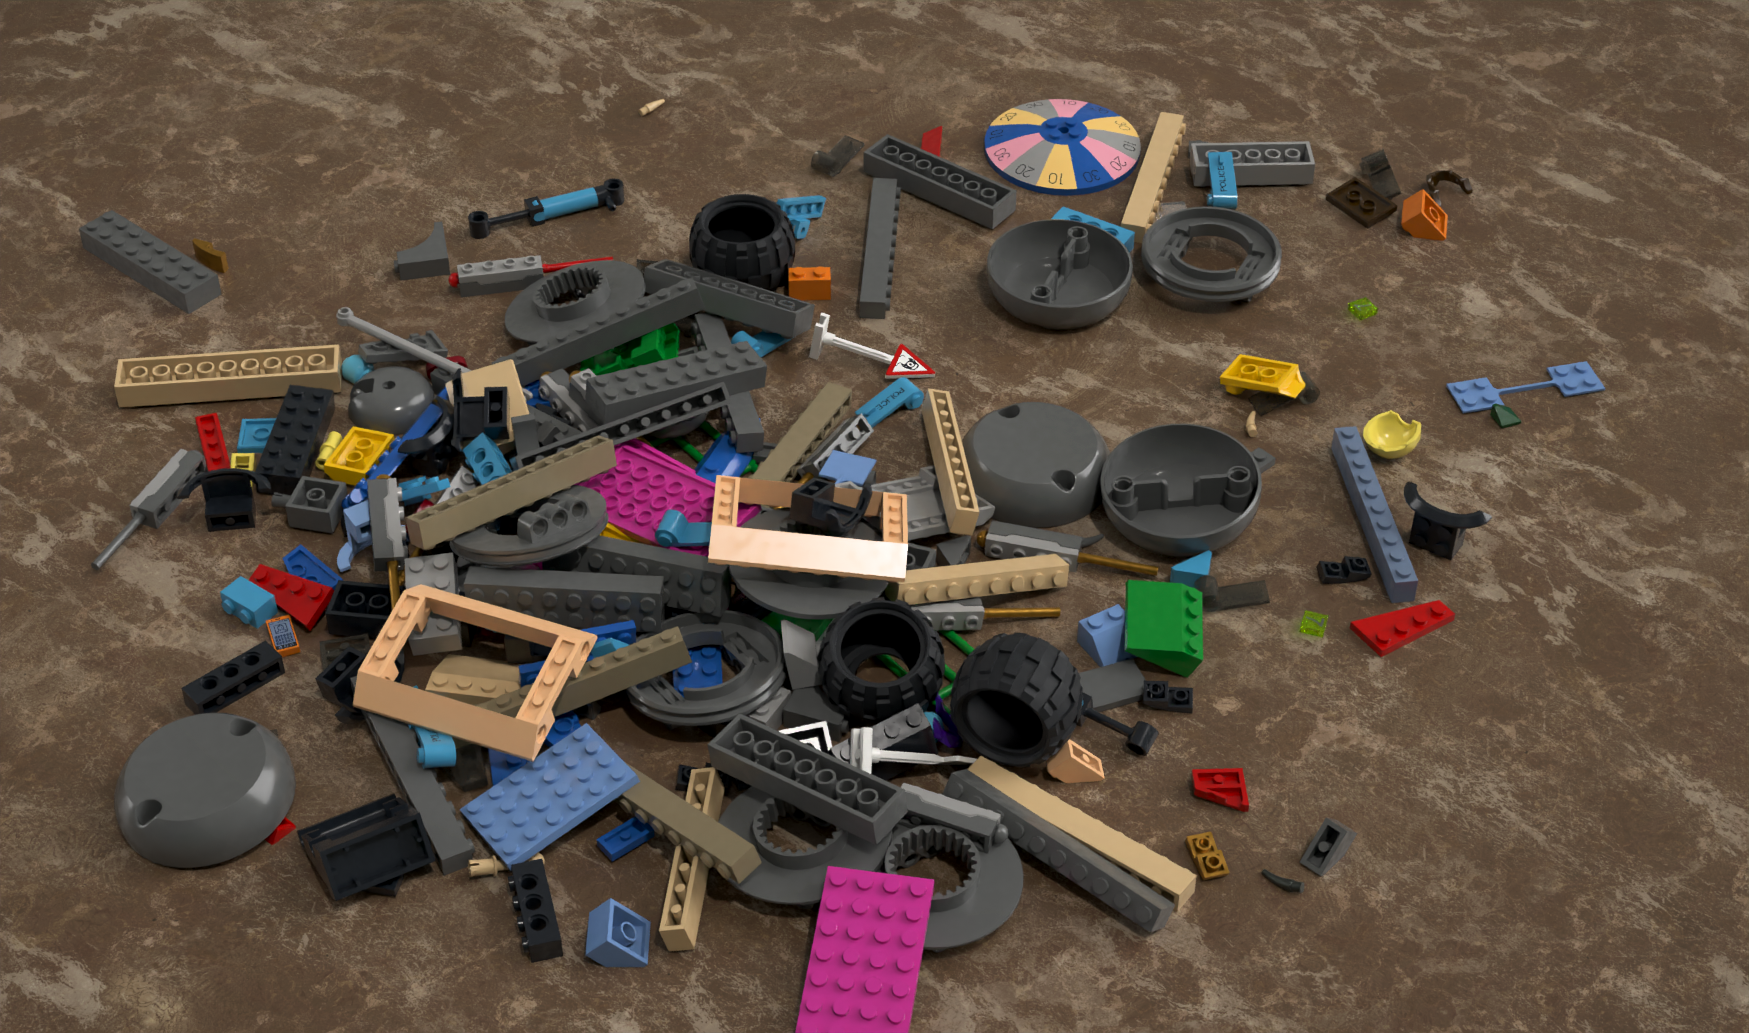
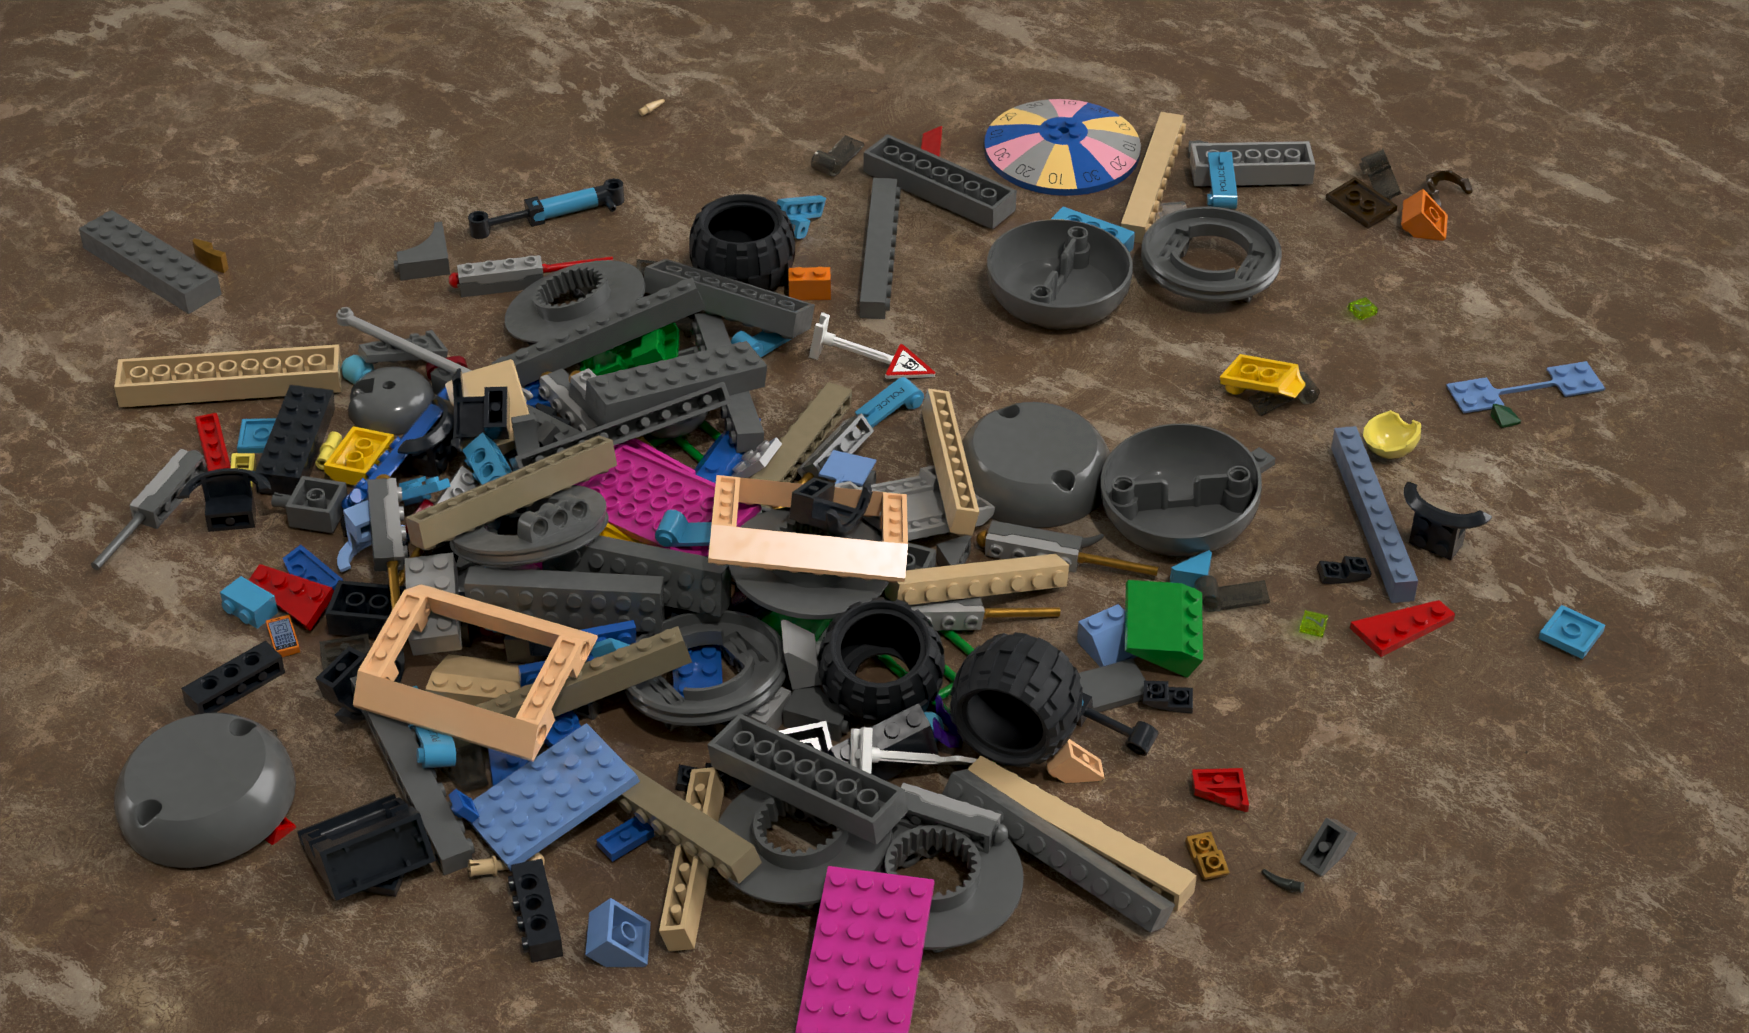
tan helmet [1245,411,1257,437] -> none
none -> blue plate [448,789,480,823]
none -> light grey plate [731,437,782,478]
none -> dark azure plate [1538,605,1605,659]

